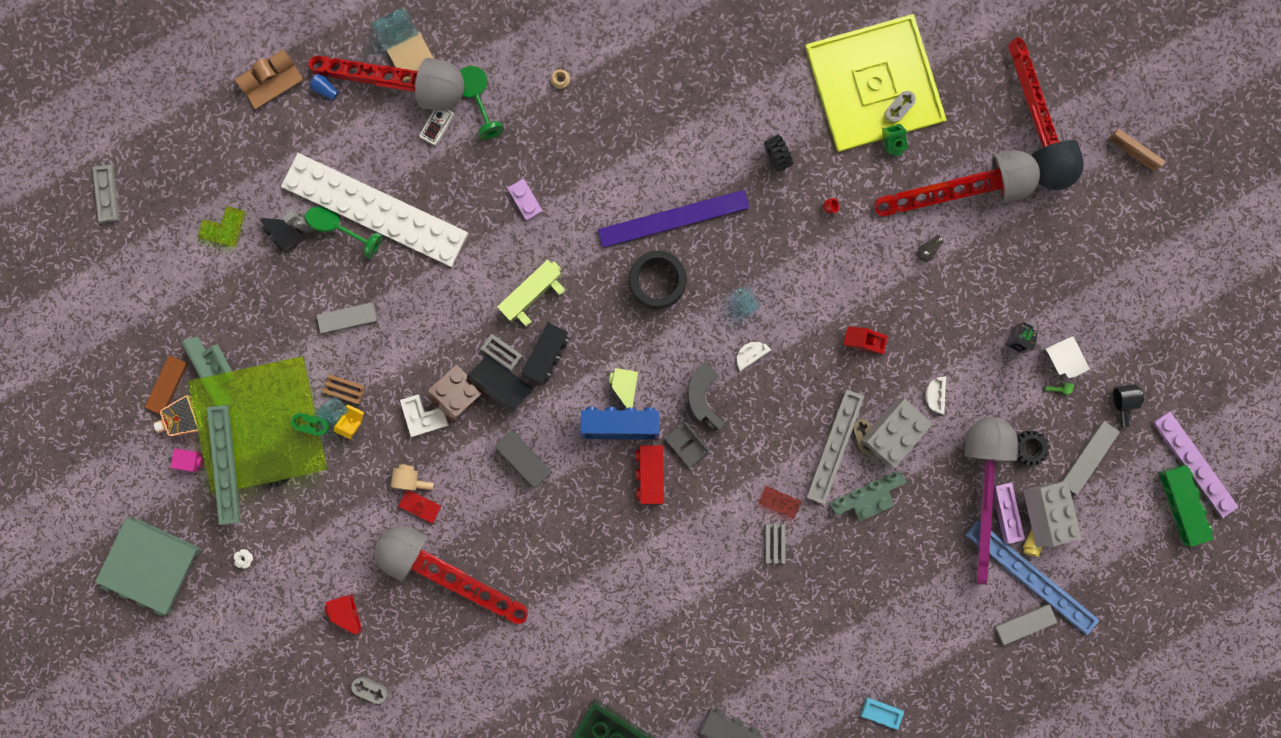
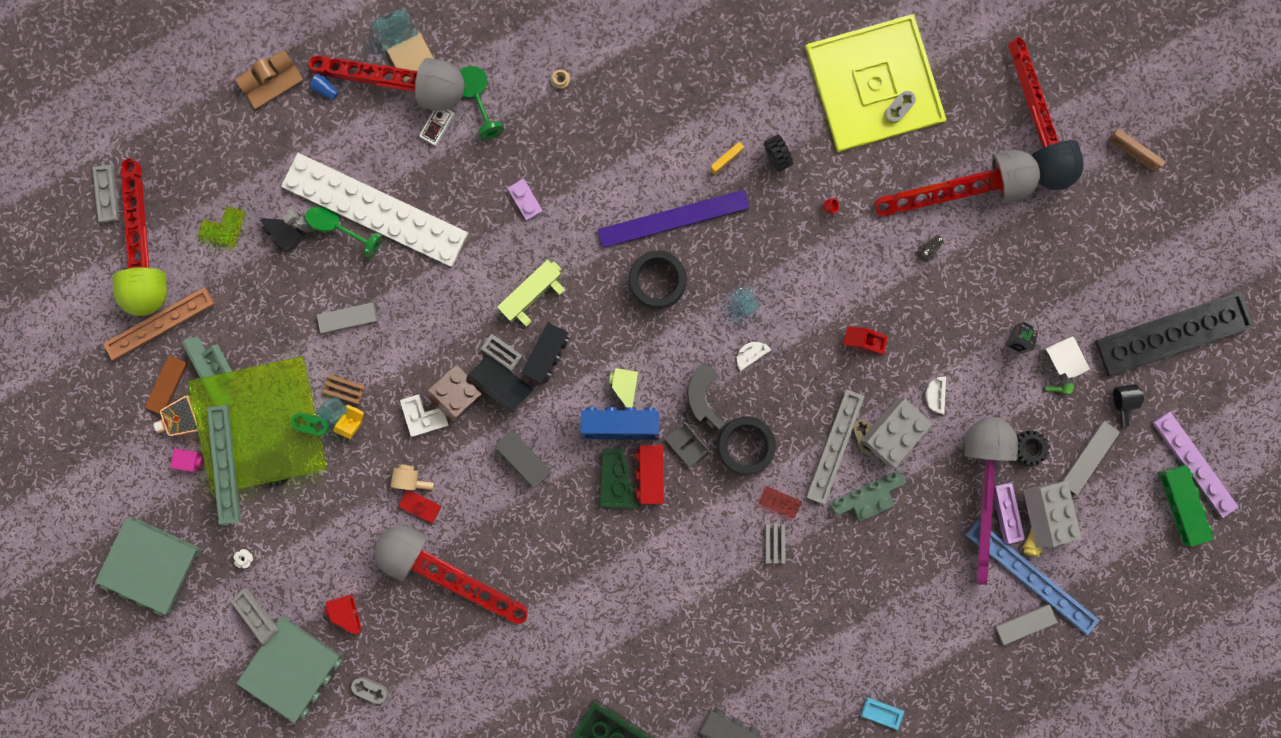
green brick [882,124,908,156] -> none
none -> nougat plate [103,287,216,361]
none -> piece [112,158,167,316]
none -> light grey tile [231,588,279,645]
none -> sand green panel [236,615,343,723]
none -> dark green wing [599,449,638,509]
none -> yellow tile [710,142,744,176]
none -> black tyre [717,417,776,475]
none -> black plate [1095,291,1254,376]

